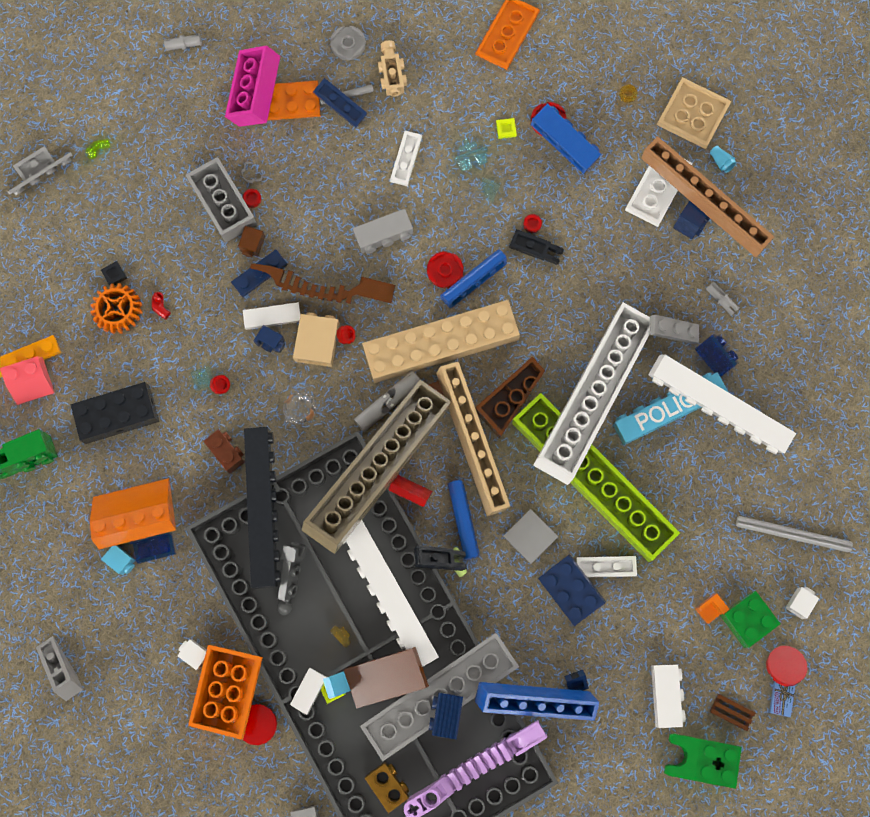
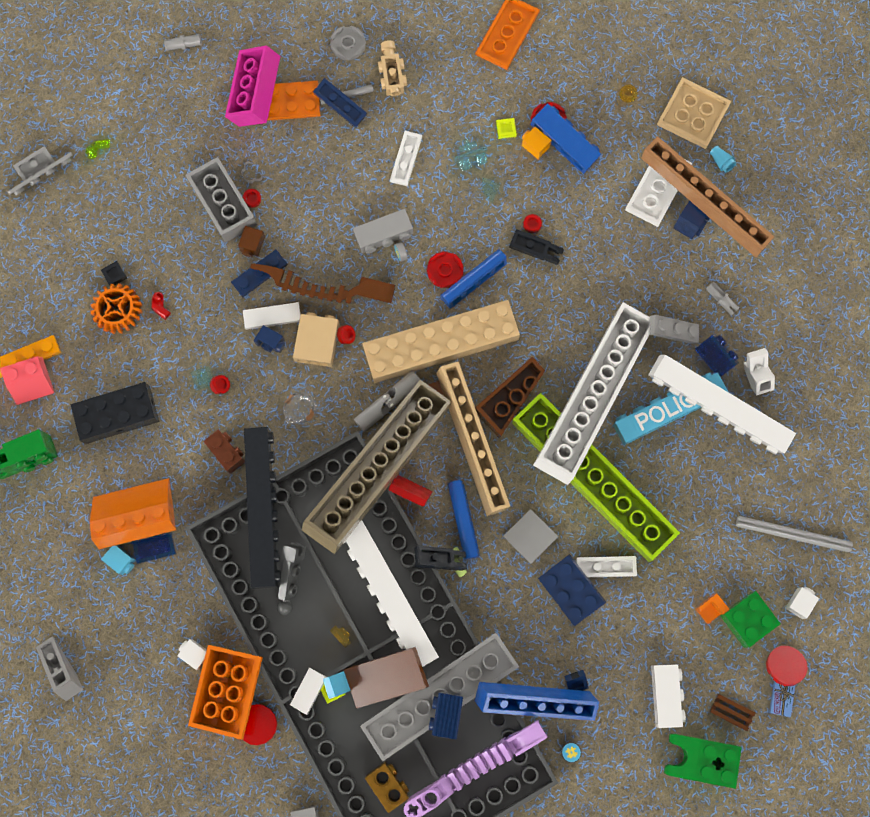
none -> light grey tile [394,242,407,262]
none -> light orange brick [522,127,552,159]
none -> tile [561,742,582,763]
none -> white brick [744,348,775,396]

